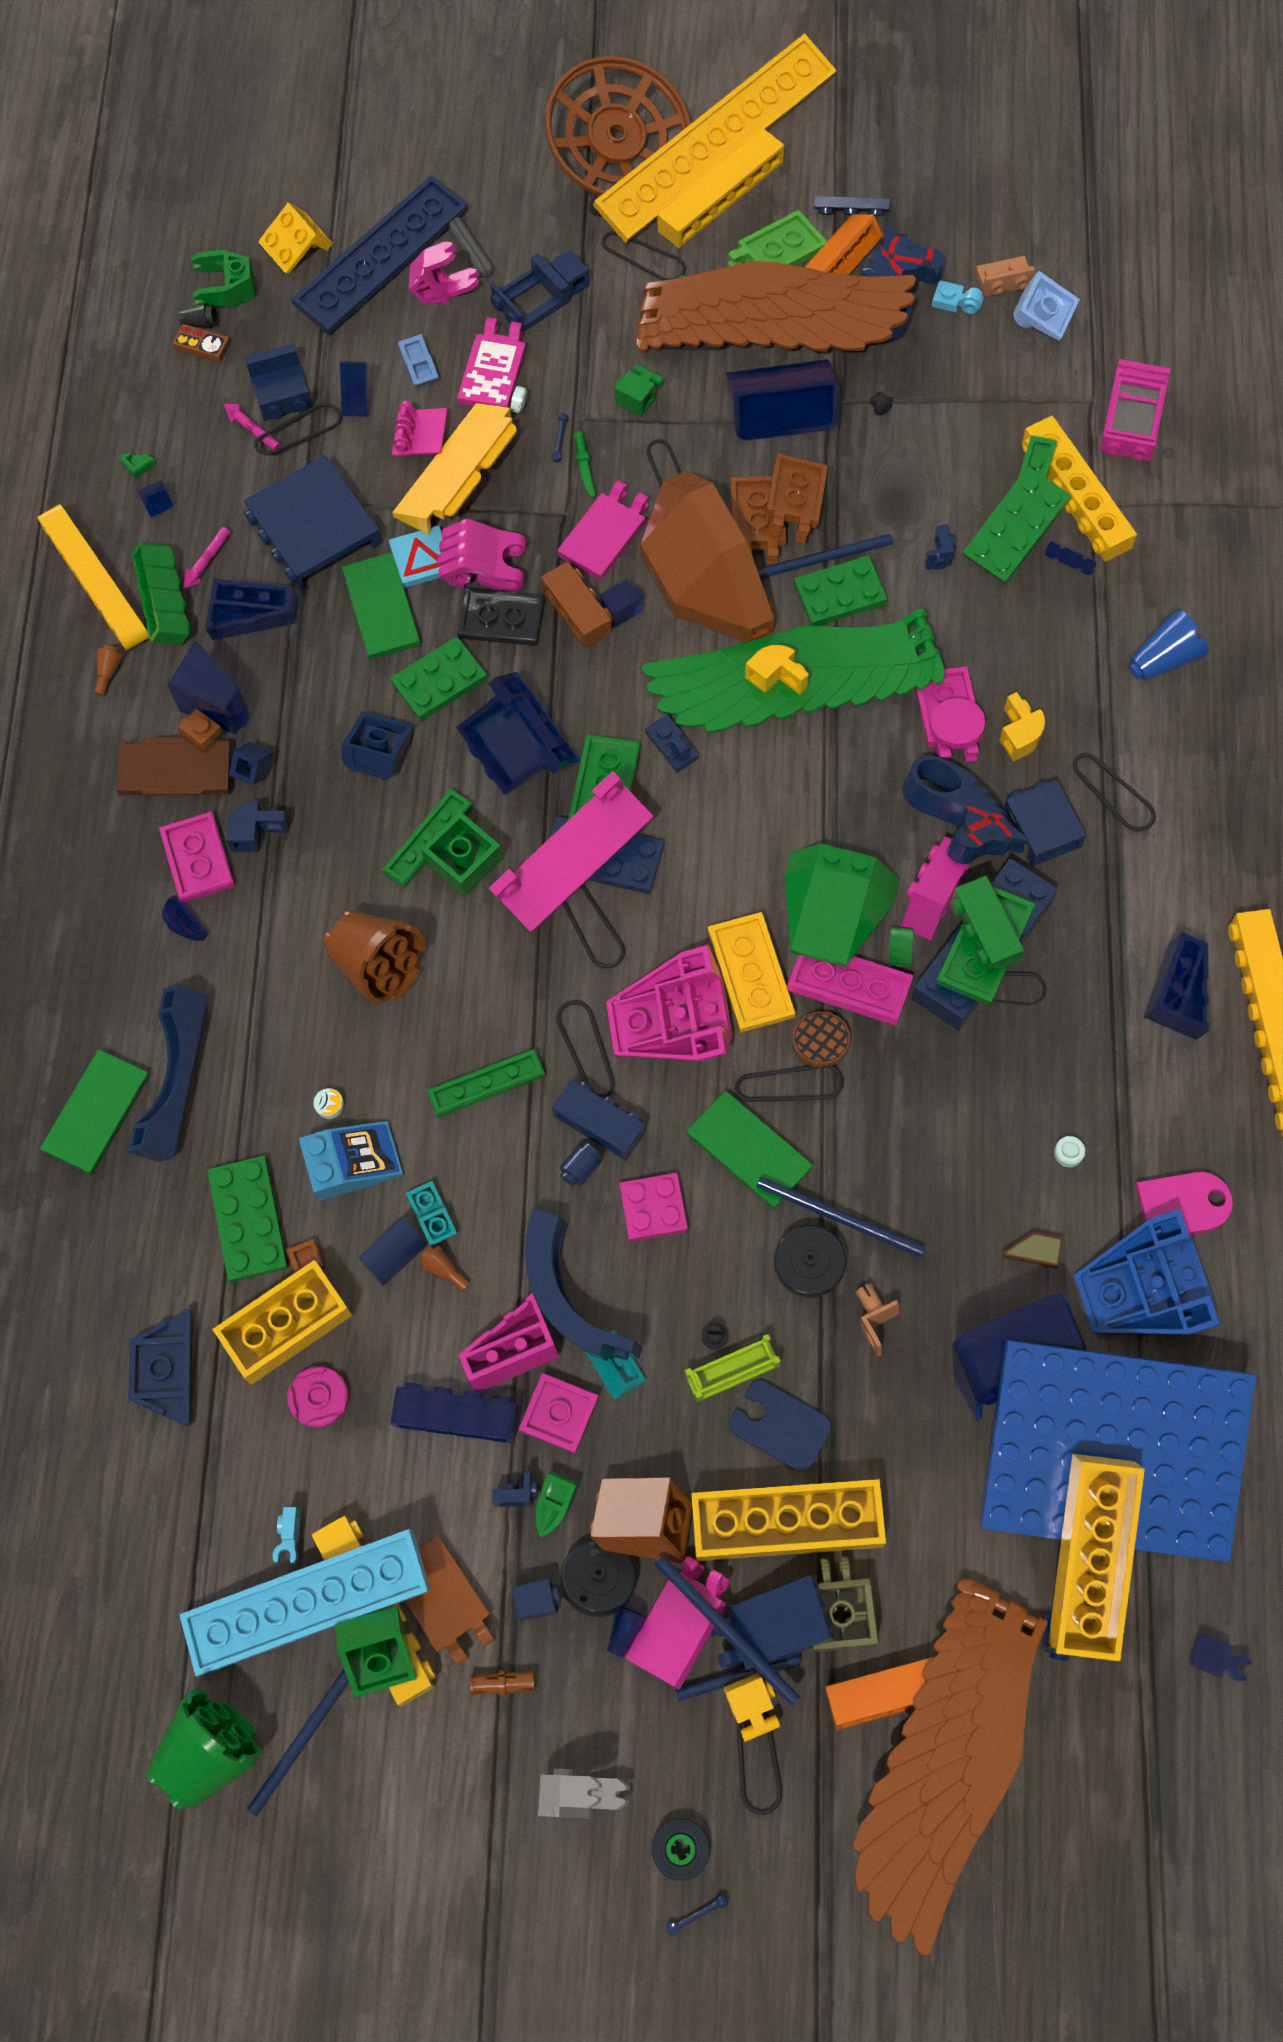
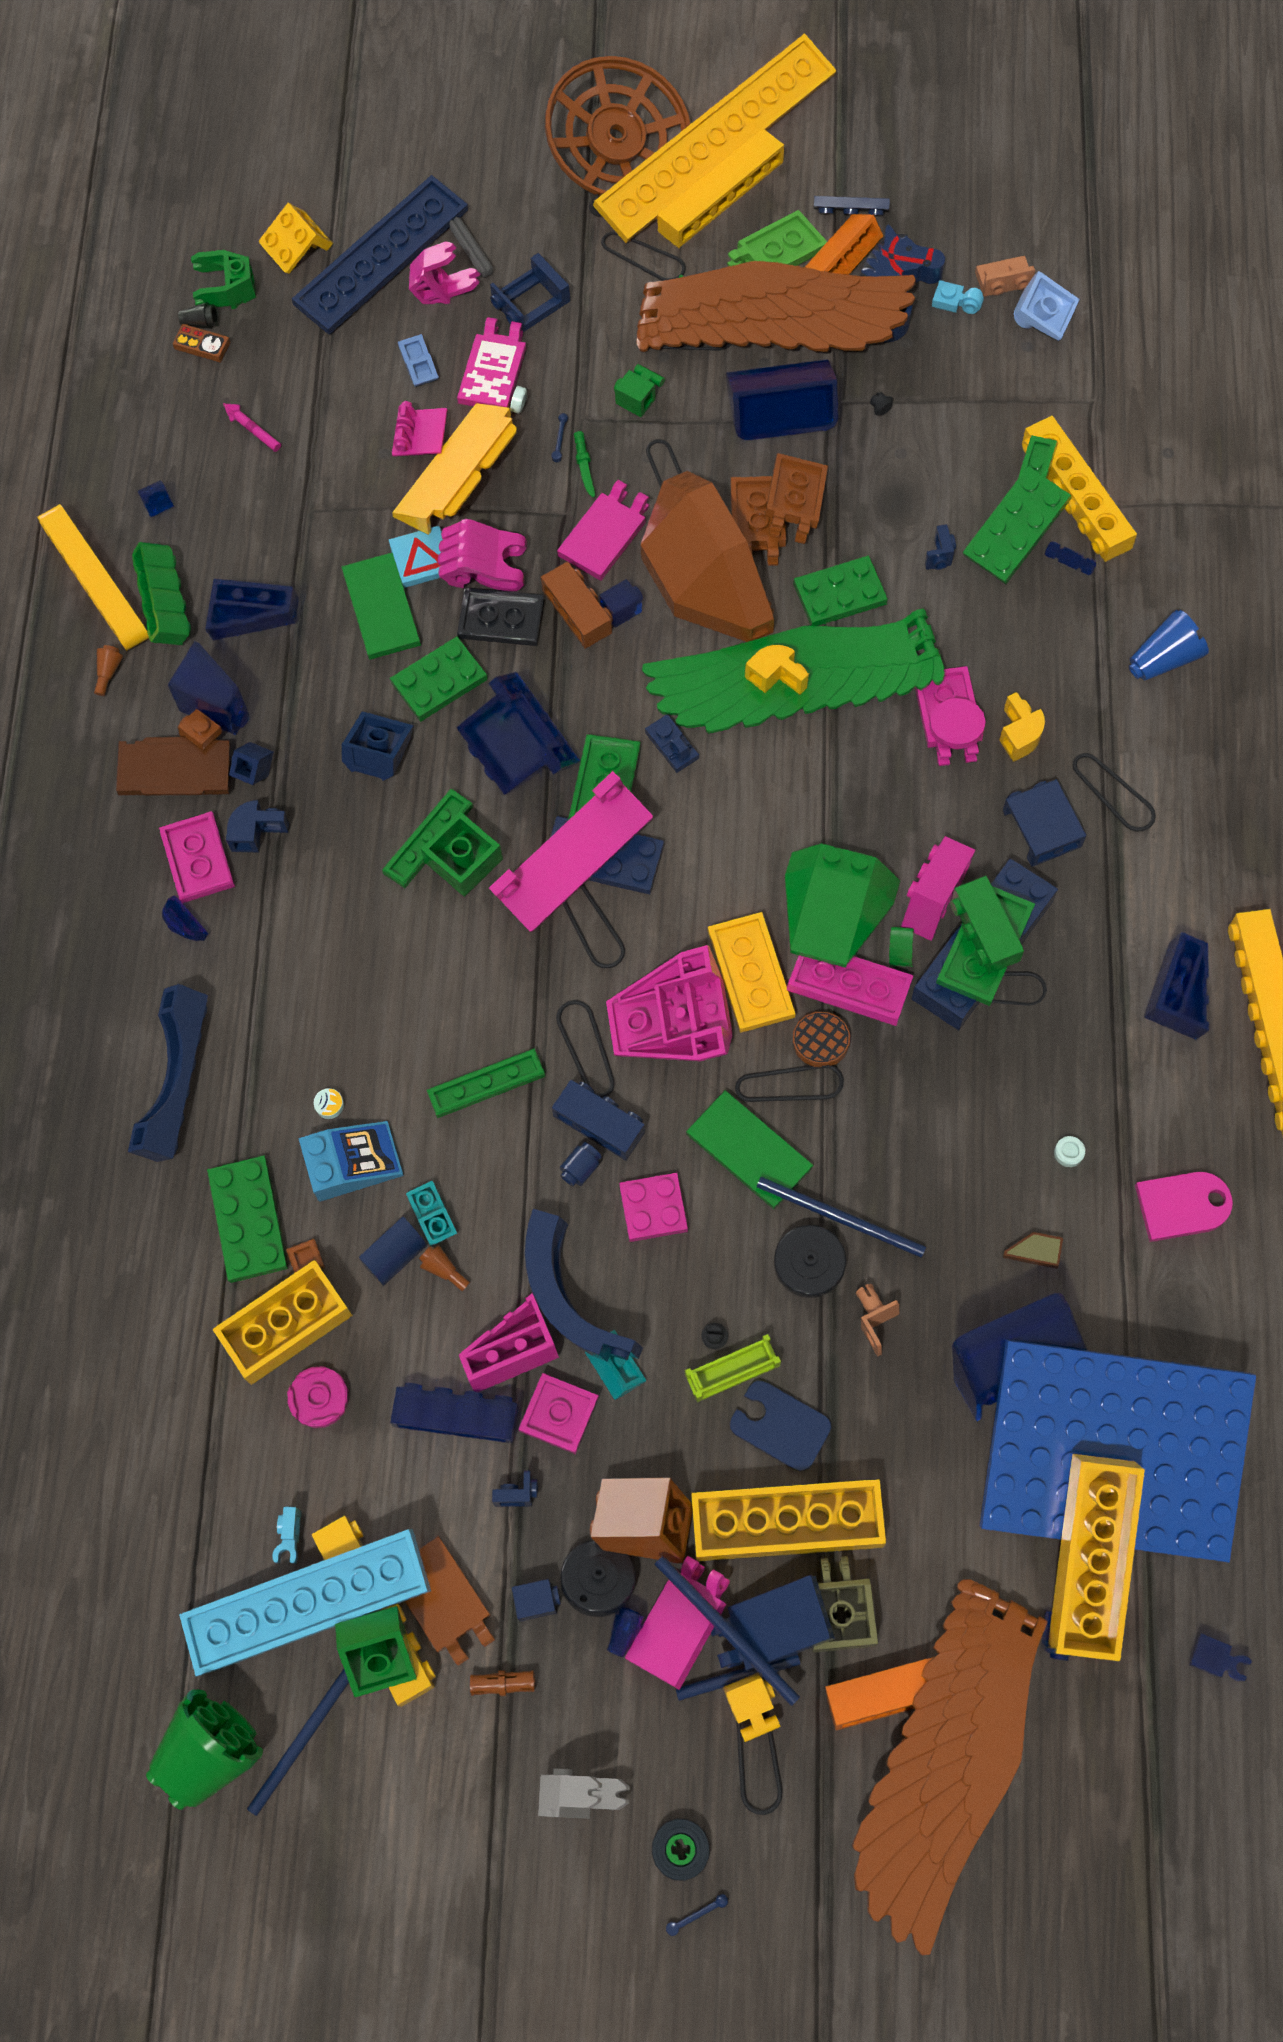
green tile [40,1049,150,1175] -> none
green tile [118,453,156,479] -> none
dark blue wing [128,1309,193,1426] -> none
dark pink piece [184,527,231,588] -> none
dark blue panel [244,343,313,421] -> none
dark blue panel [244,455,382,590] -> none
black piece [254,403,342,455] -> none
dark orange cone [323,910,426,1005] -> none
clear blue tile [340,361,369,417] -> none
green plate [536,1471,579,1537] -> none
dark blue brick [550,250,590,298] -> none
dark blue piece [757,534,892,579] -> none
dark blue animal [902,756,1029,864] -> none
blue wedge [1074,1209,1221,1335] -> none
dark pink door [1099,359,1171,461] -> none

